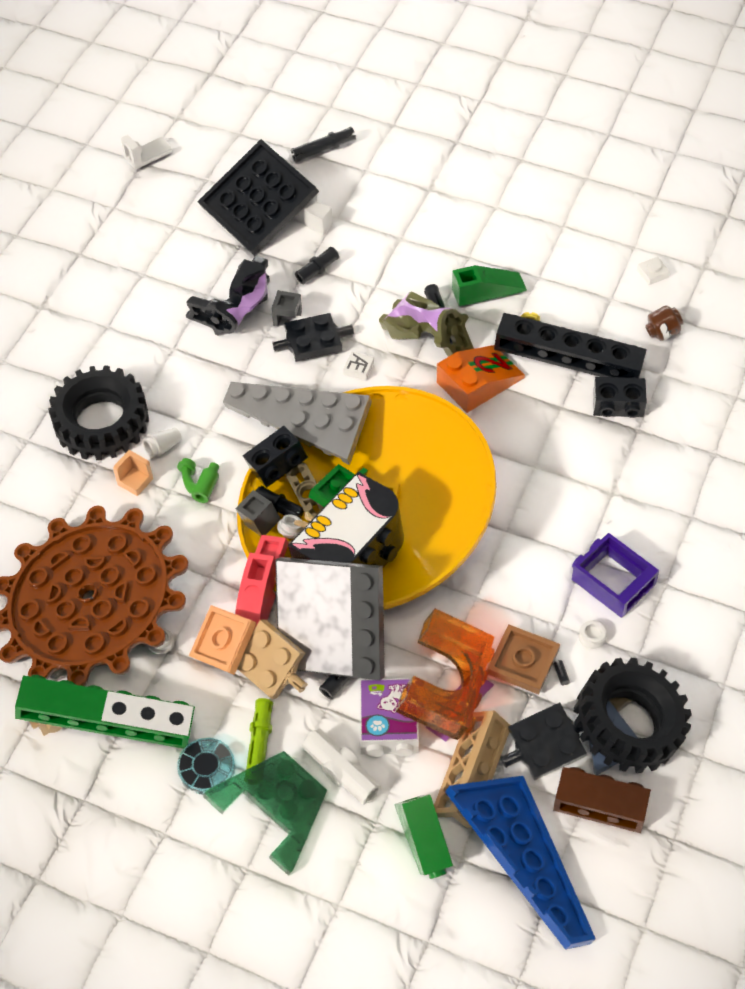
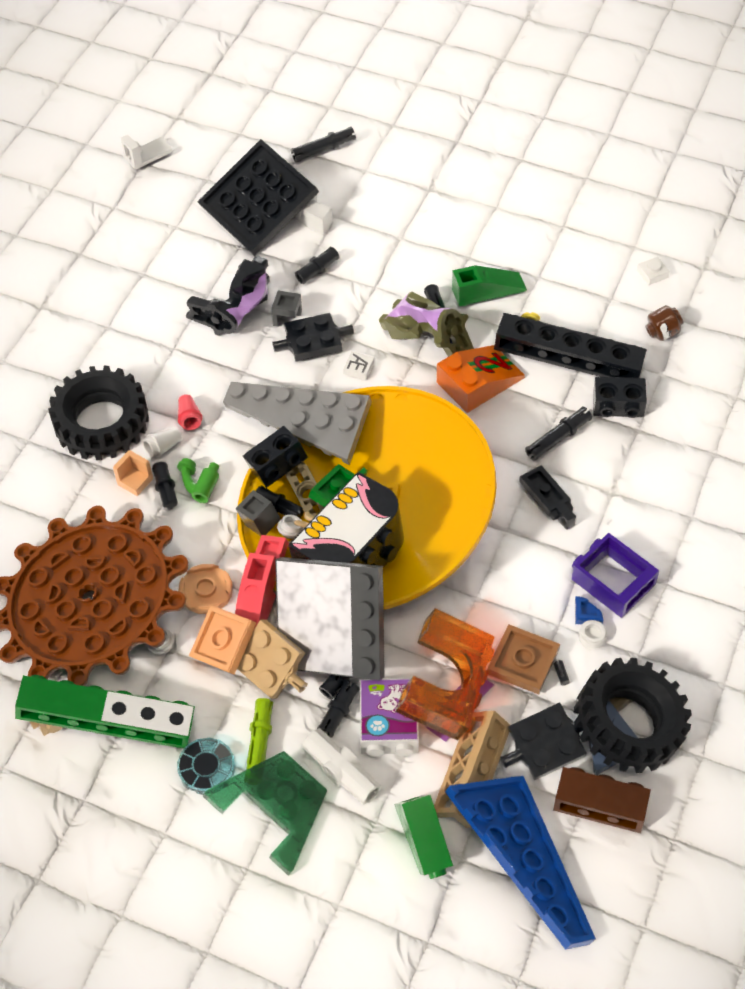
none -> black axle [152,462,178,510]
none -> coral cone [178,394,203,430]
none -> light nougat tile [178,564,233,614]
none -> black pin [317,680,360,738]
none -> black hinge [519,465,576,530]
none -> black pin [525,406,592,461]
none -> blue tile [575,596,604,625]

